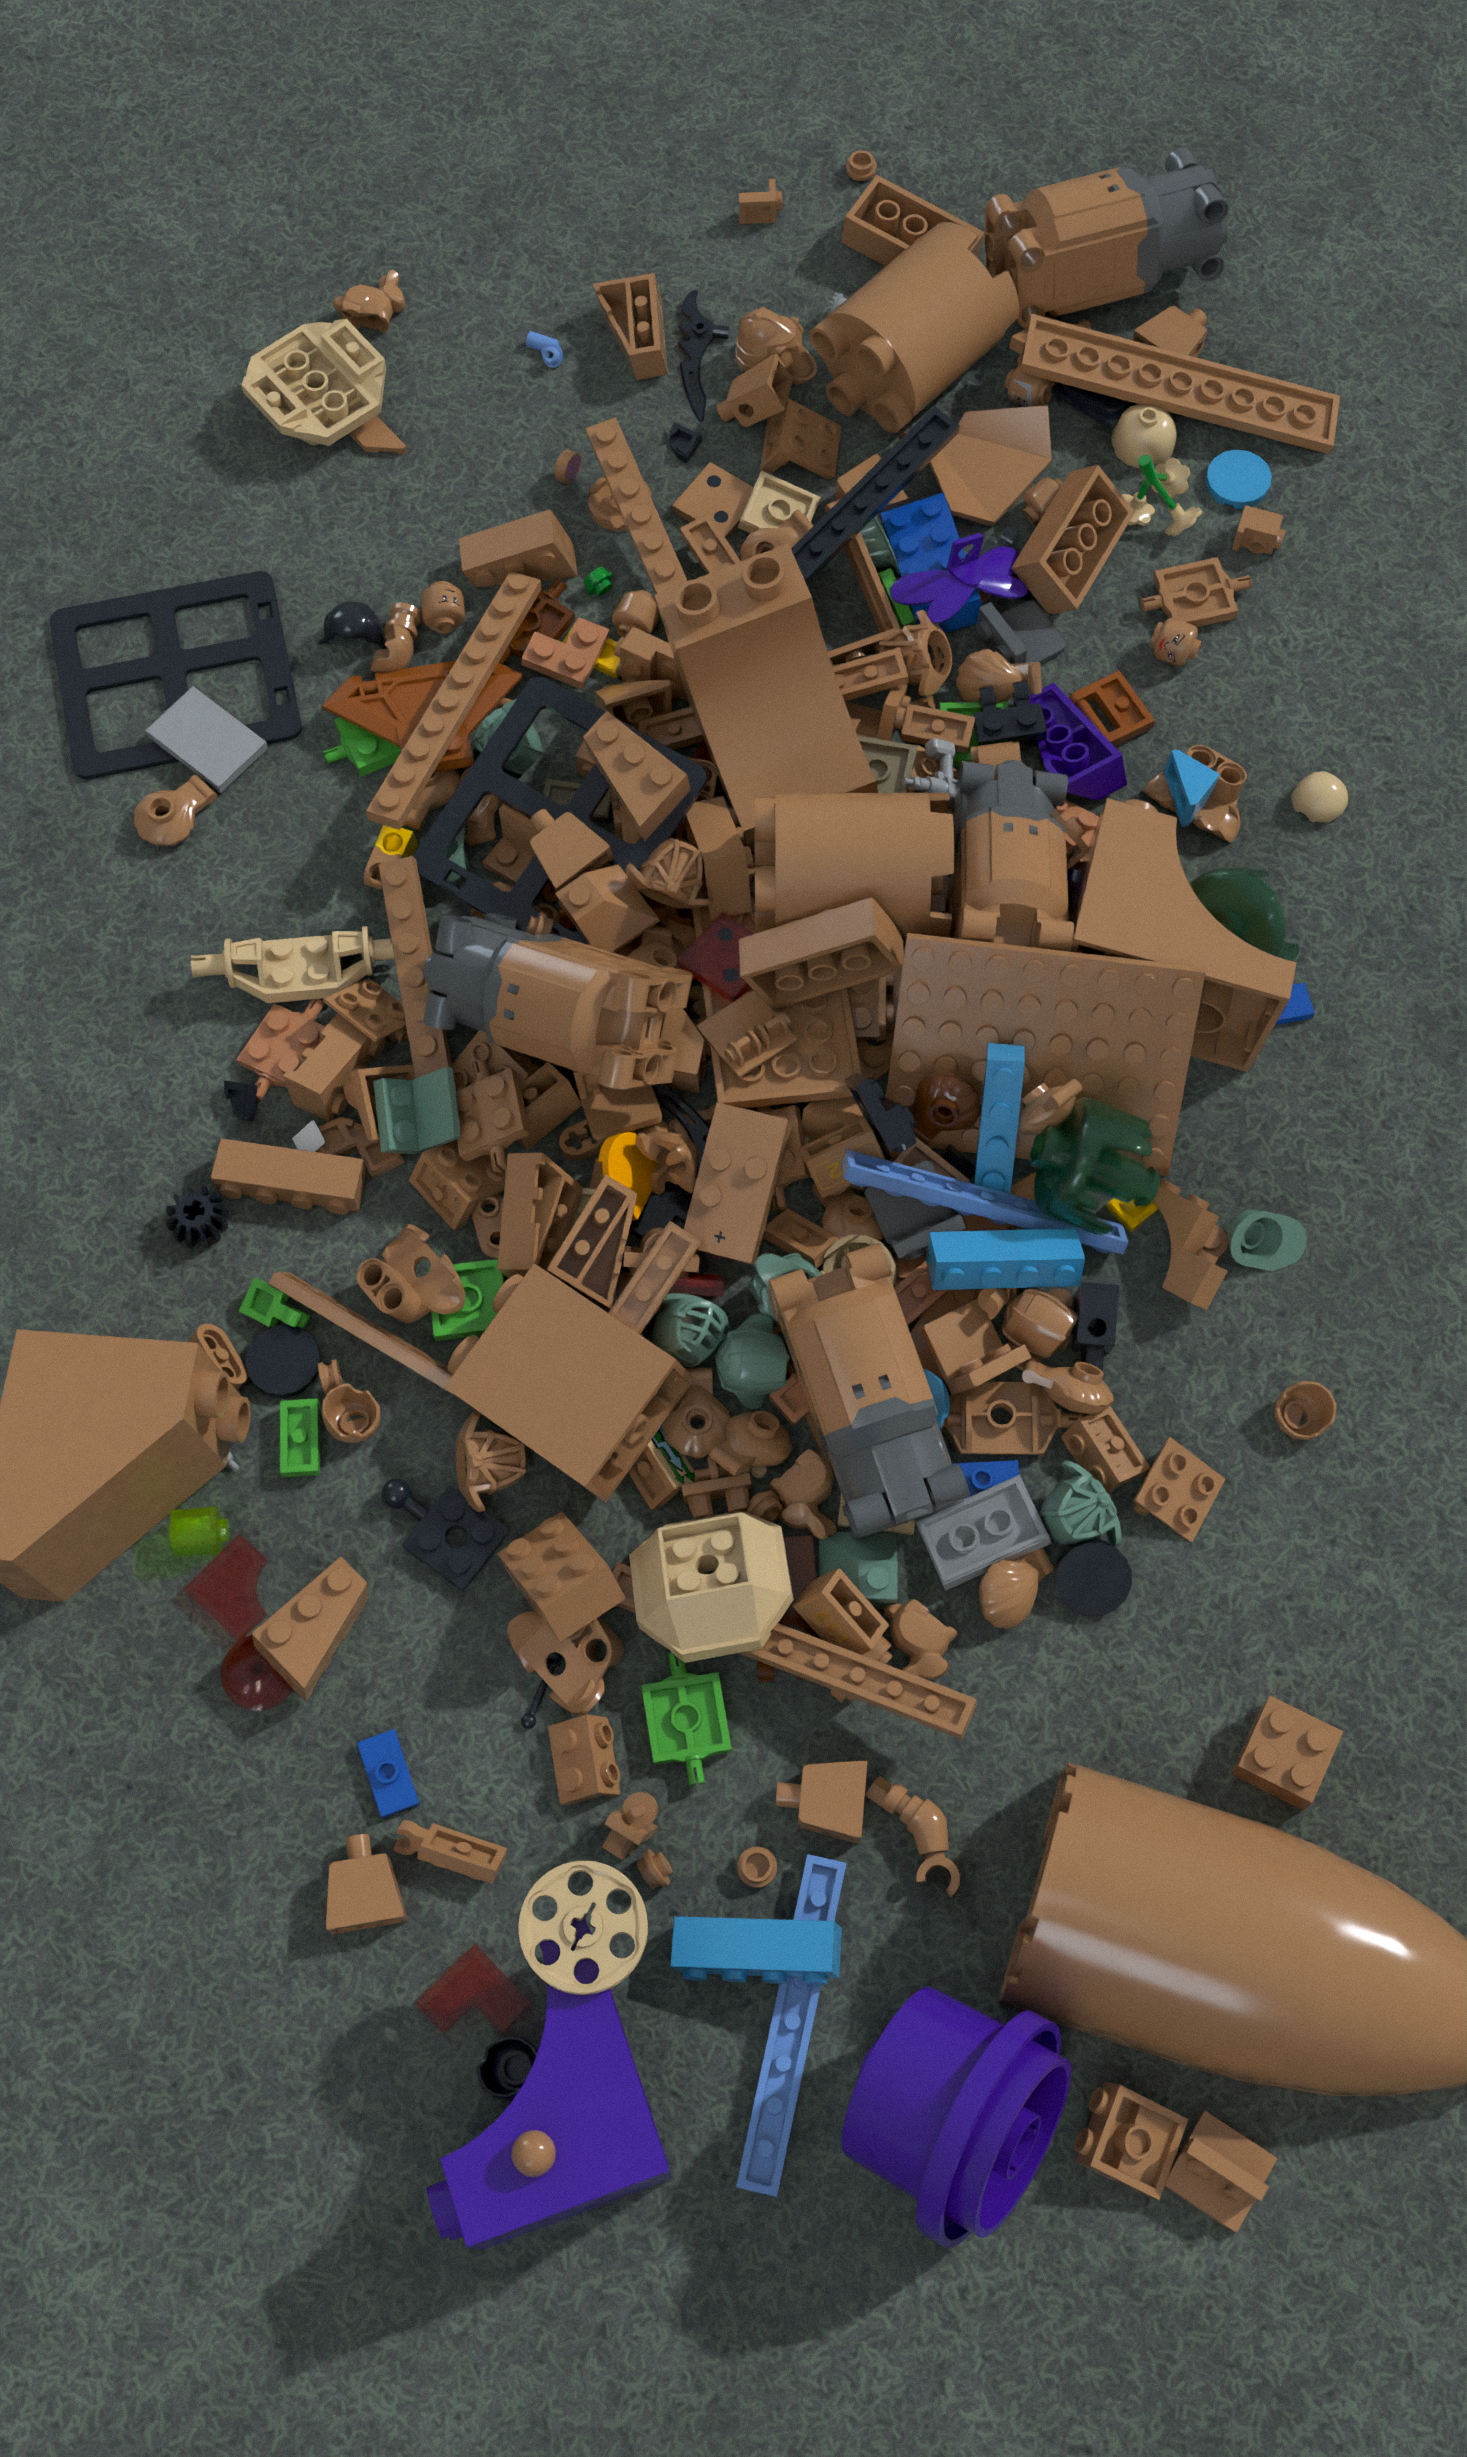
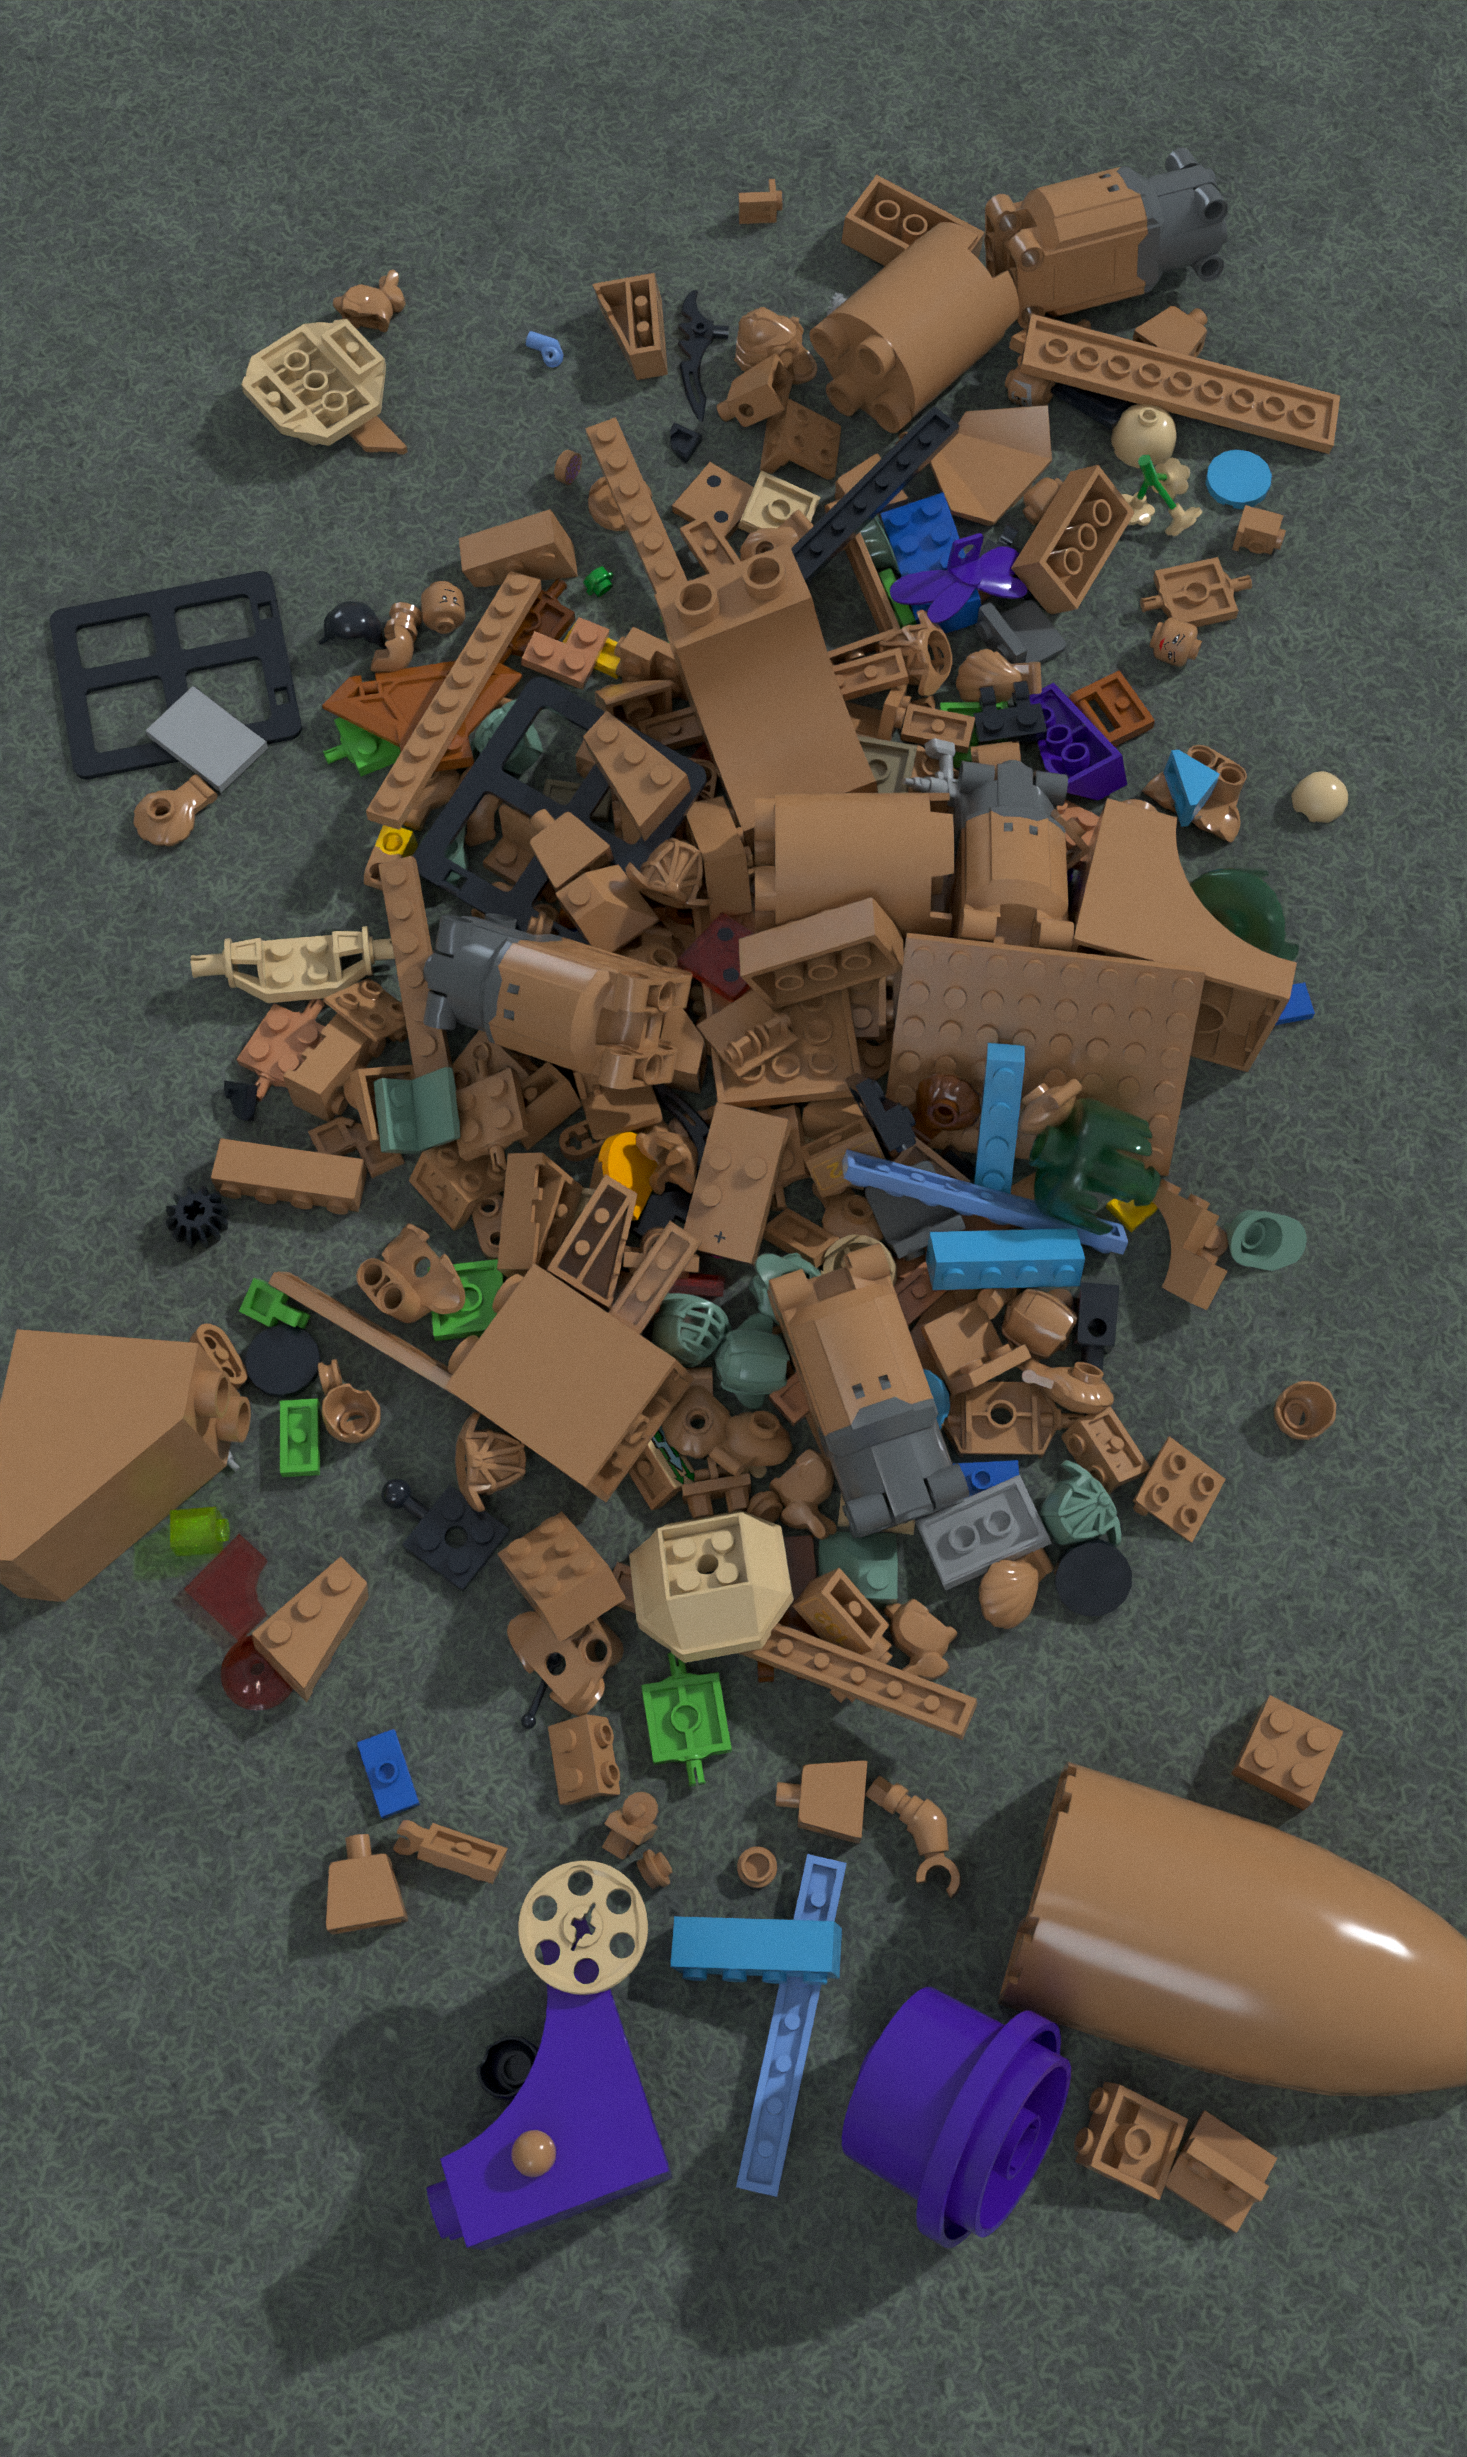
white sticker [292,1120,325,1152] -> none
clear red tile [415,1944,532,2035] -> none
medium nougat head [612,590,661,638] -> none
medium nougat plate [846,150,877,181] -> none

